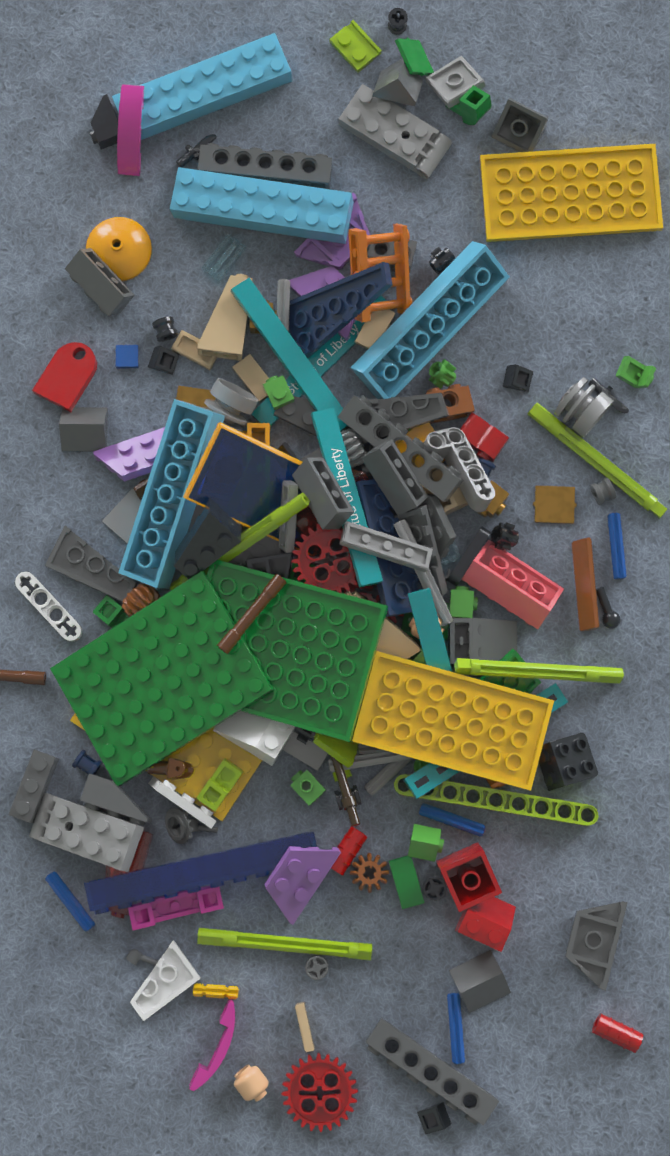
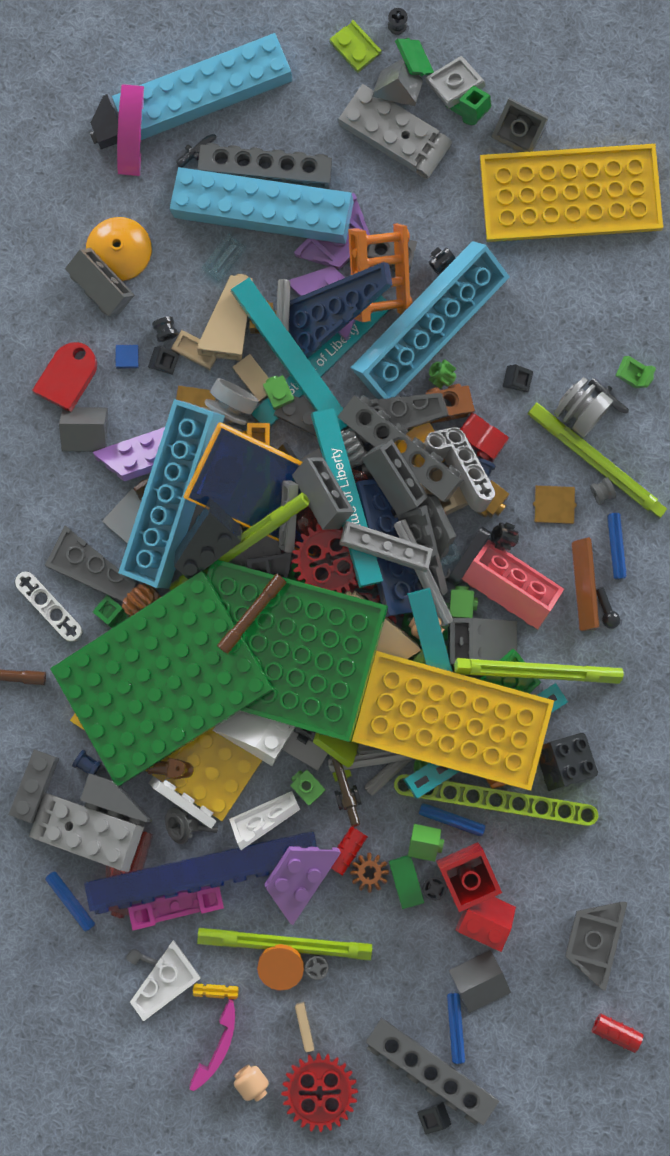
lime slope [196,758,244,811] -> none
tan tile [355,310,395,349] -> none
none -> white wing [229,791,300,850]
none -> orange tile [257,944,304,991]

